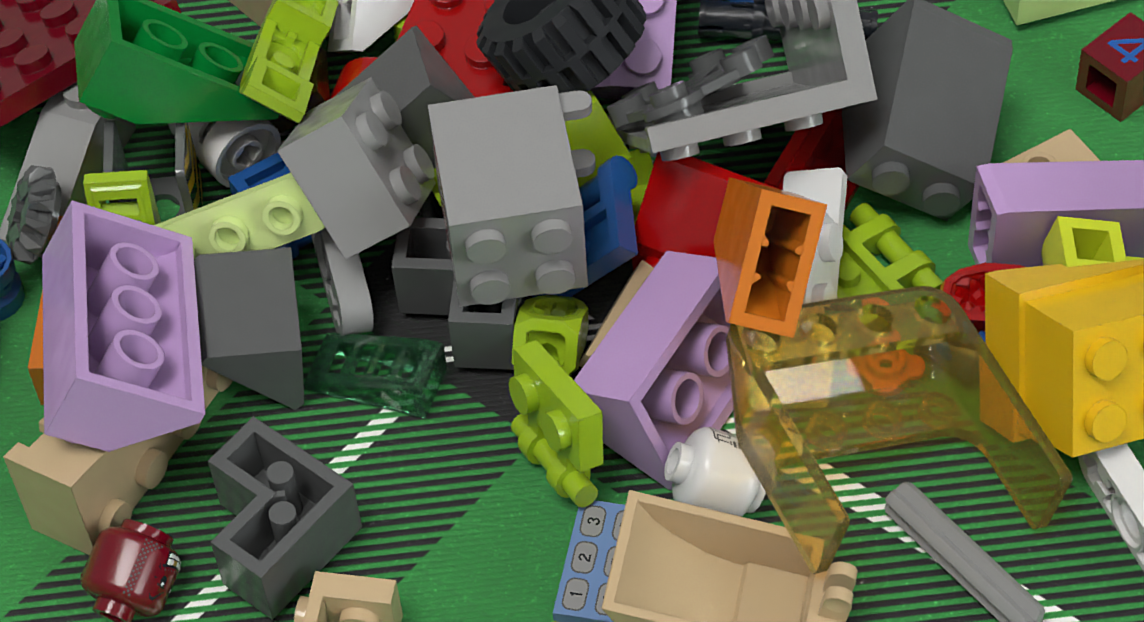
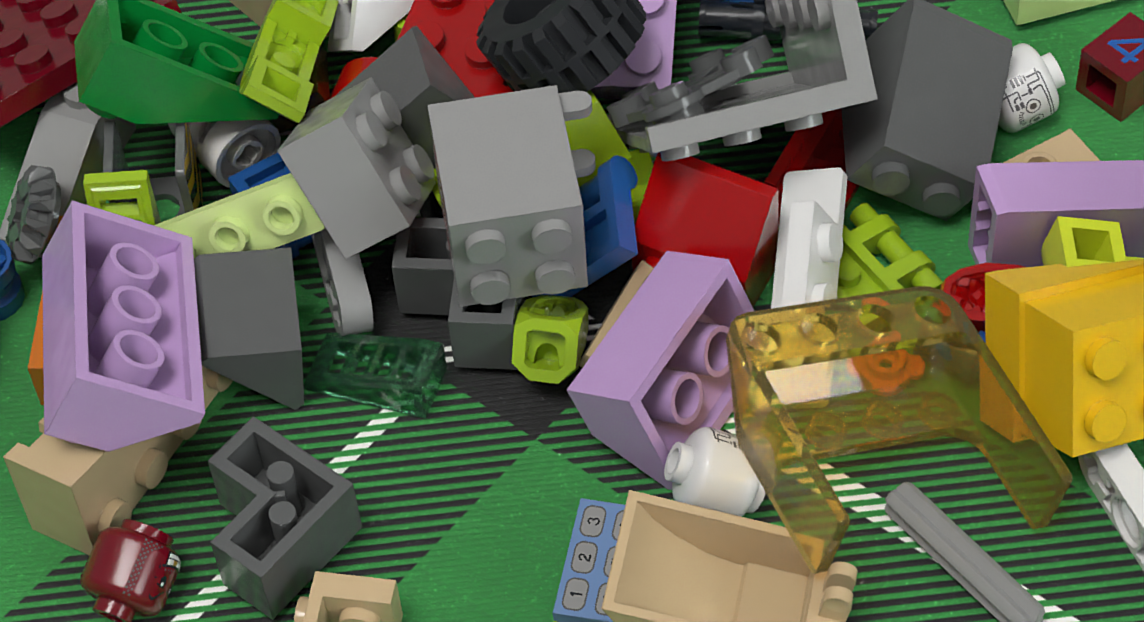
lime plate [509,340,603,508] -> none
orange slope [714,177,827,338] -> none
none -> white head [998,43,1066,133]

